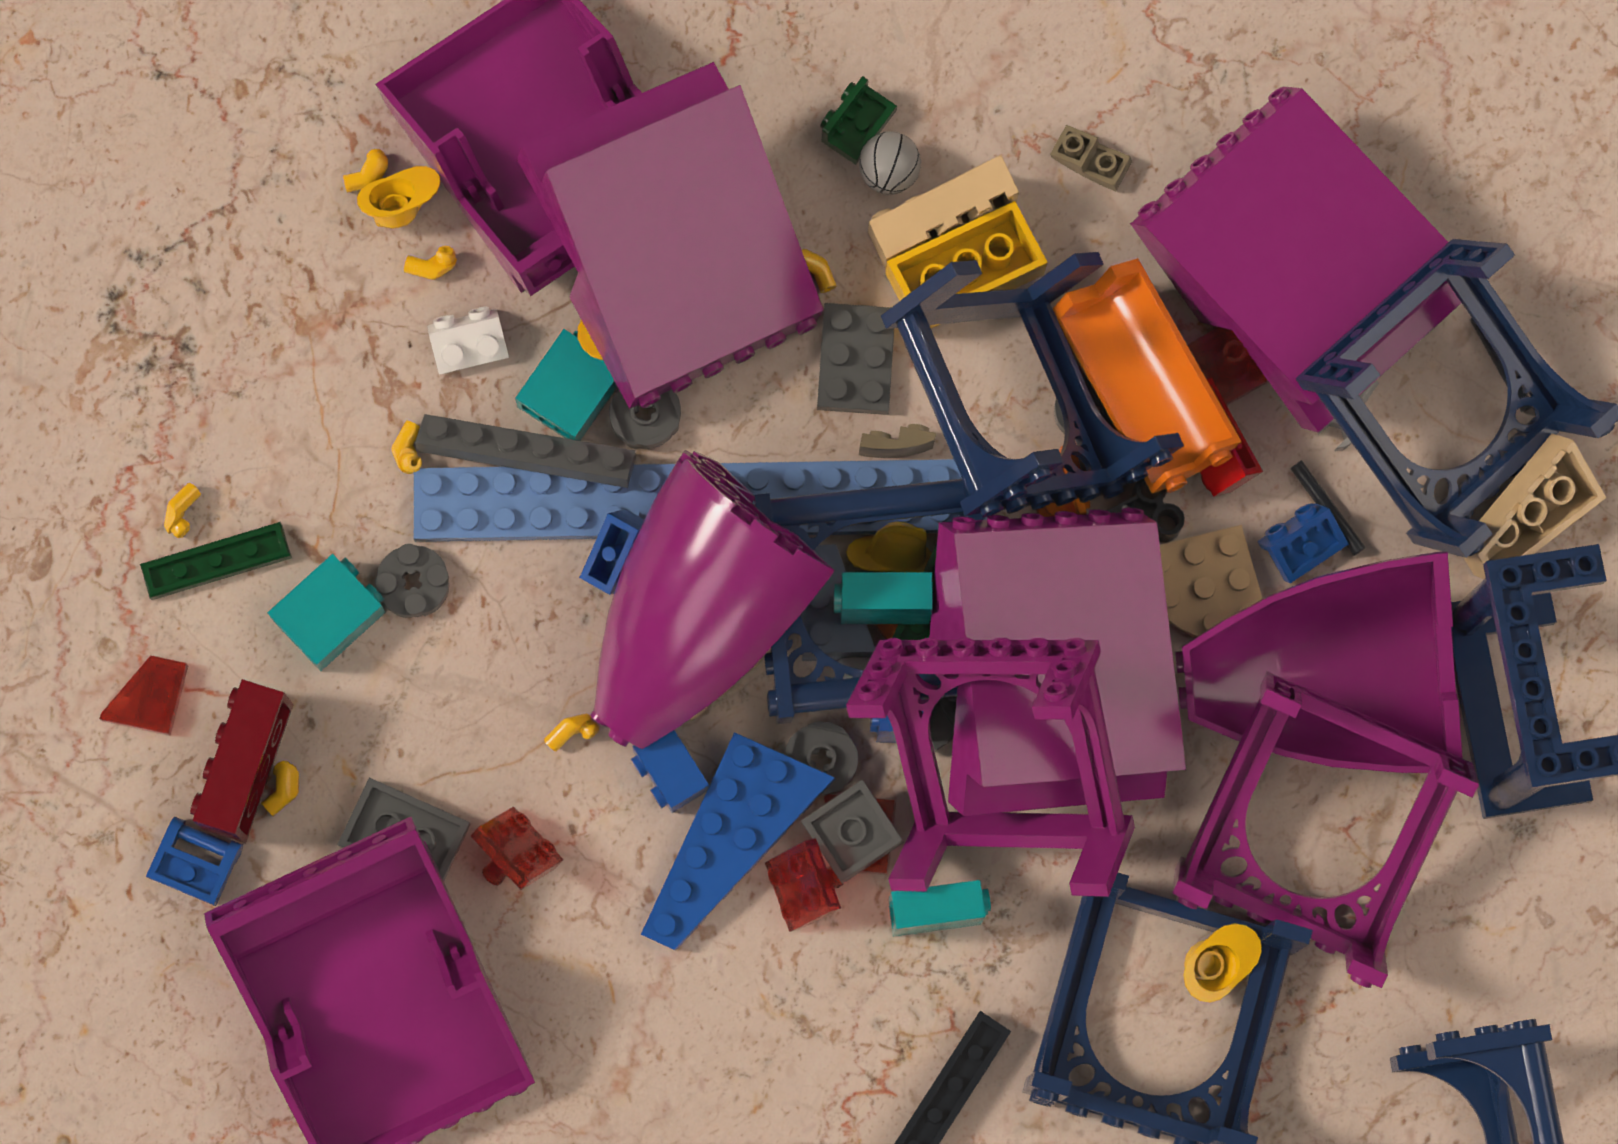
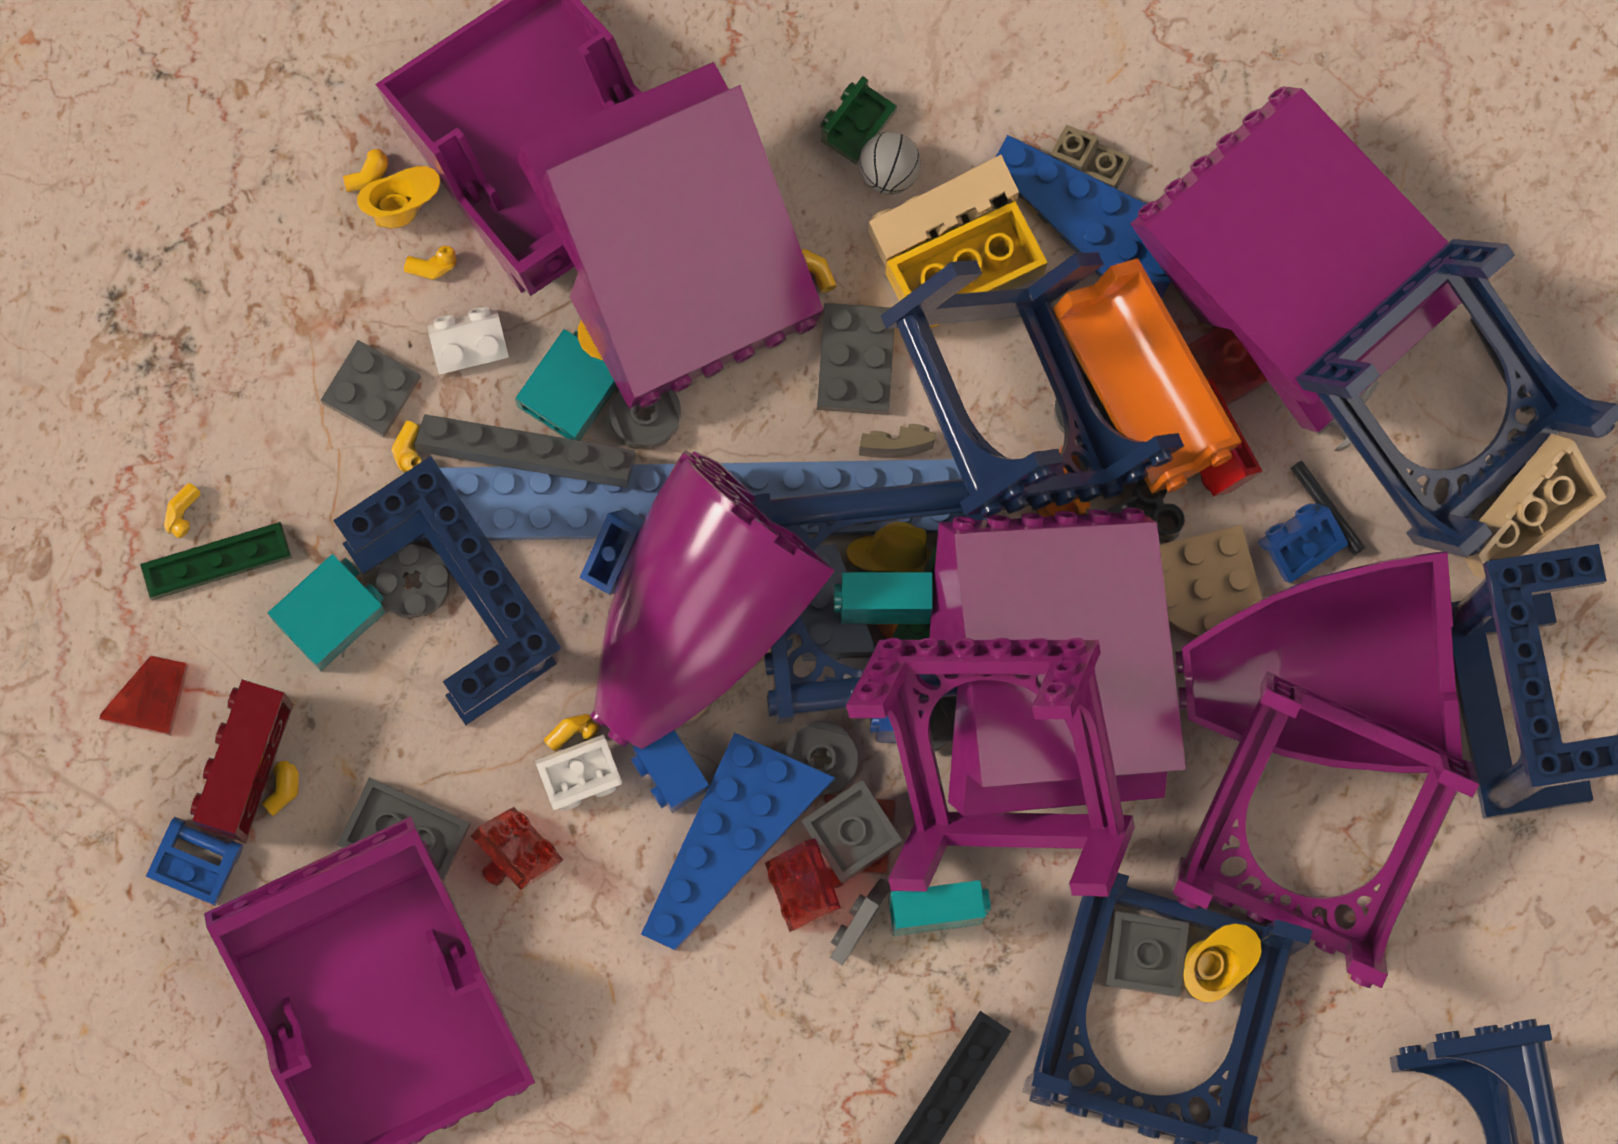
none -> dark grey plate [321,340,421,438]
none -> dark blue arch [333,456,562,726]
none -> white bracket [535,734,622,810]
none -> dark grey wing [830,878,891,966]
none -> blue wing [996,135,1171,299]
none -> dark grey plate [1105,911,1190,997]

